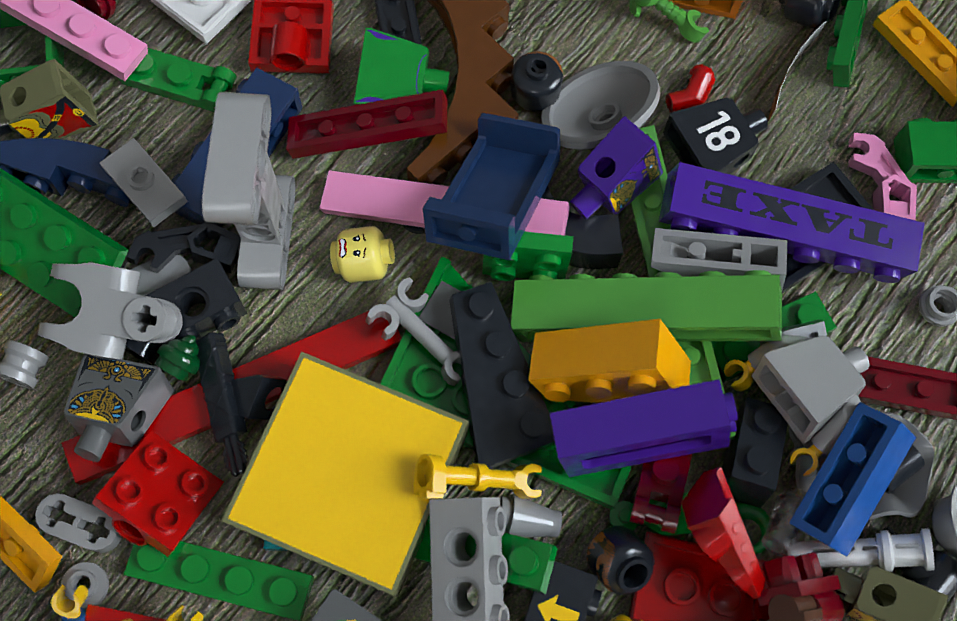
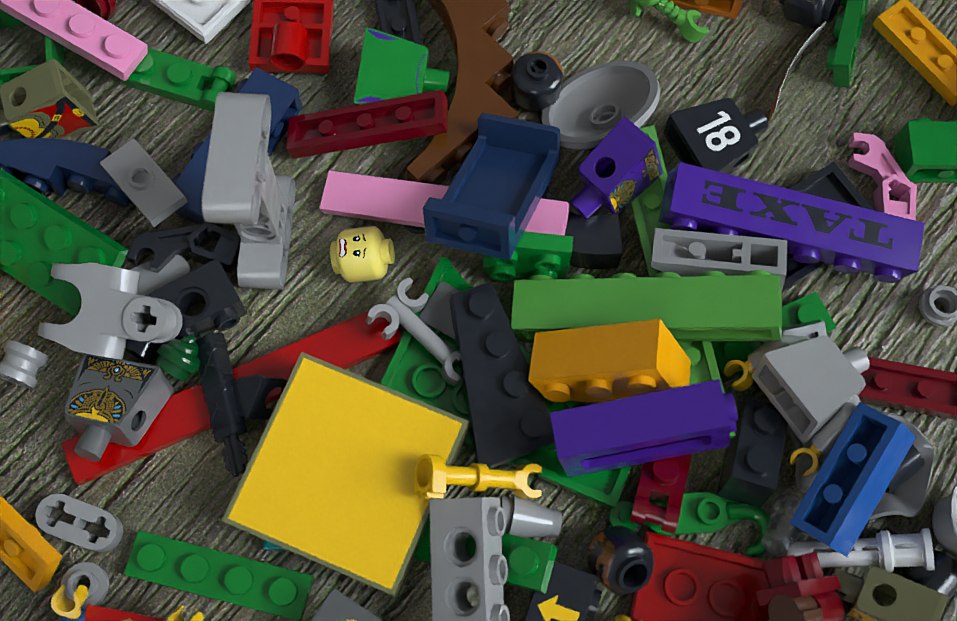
red plate [92,430,224,557] -> none
red arm [666,64,715,113] -> none
red slope [681,467,766,599] -> none

